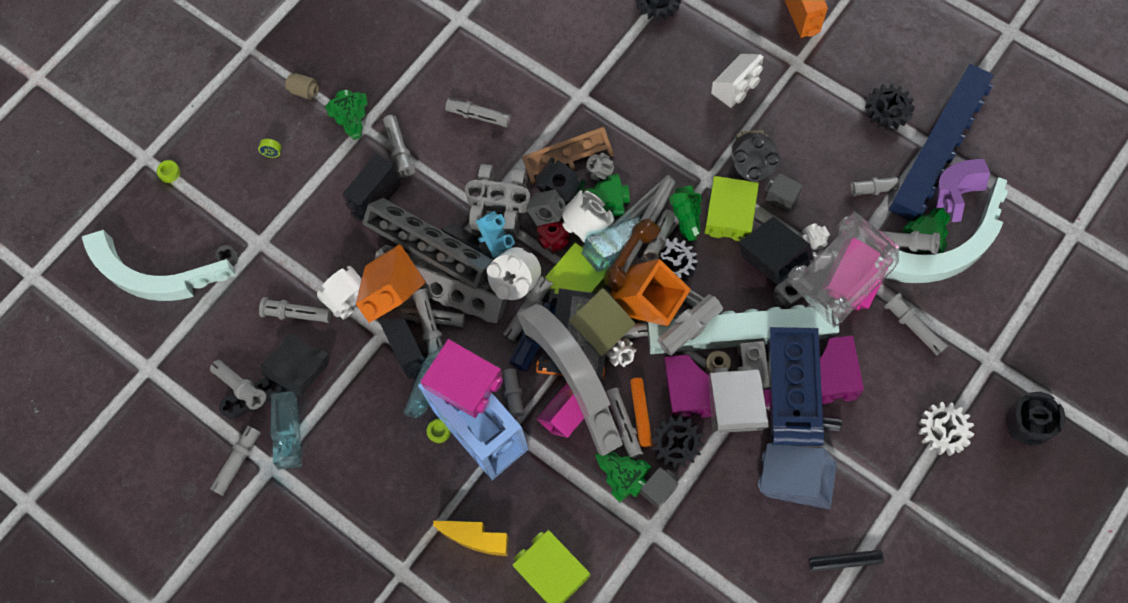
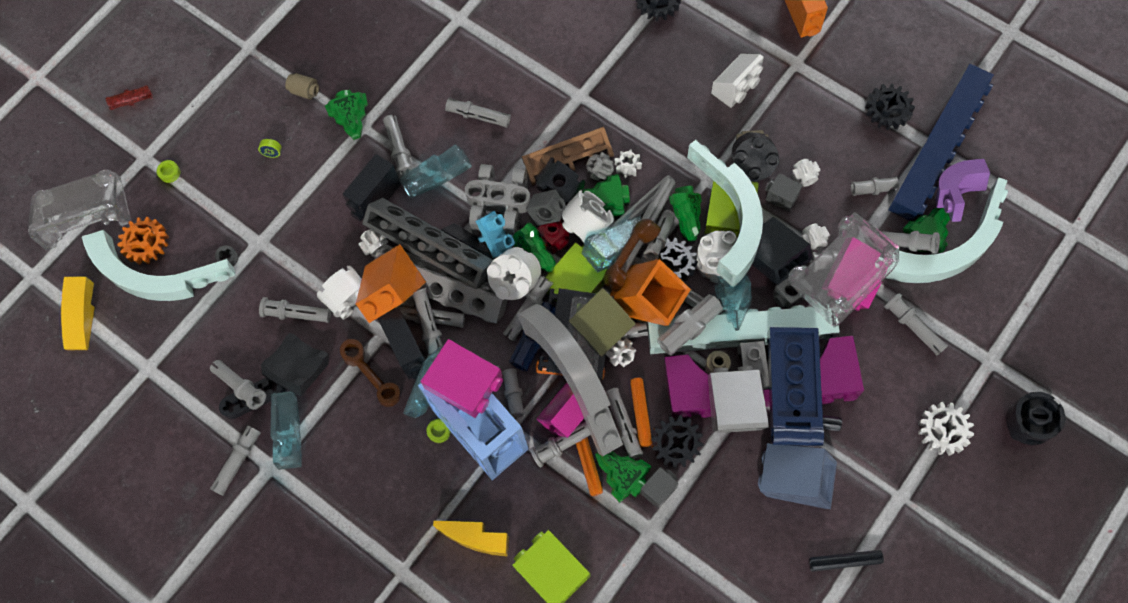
none -> clear windscreen [28,170,131,250]
none -> yellow slope [61,277,95,350]
none -> clear red pin [105,85,153,110]
none -> orange gear [117,217,169,265]
none -> reddish brown piece [340,339,401,407]
none -> white gear [359,229,388,257]
none -> clear light blue slope [400,144,472,198]
none -> green rock [512,223,556,273]
none -> light grey pin [530,421,591,468]
none -> orange axle [576,437,603,496]
none -> white gear [614,149,642,178]
none -> light aqua arch [687,140,763,287]
none -> white brick [696,231,738,283]
none -> clear light blue slope [715,274,752,331]
none -> white gear [791,159,821,187]

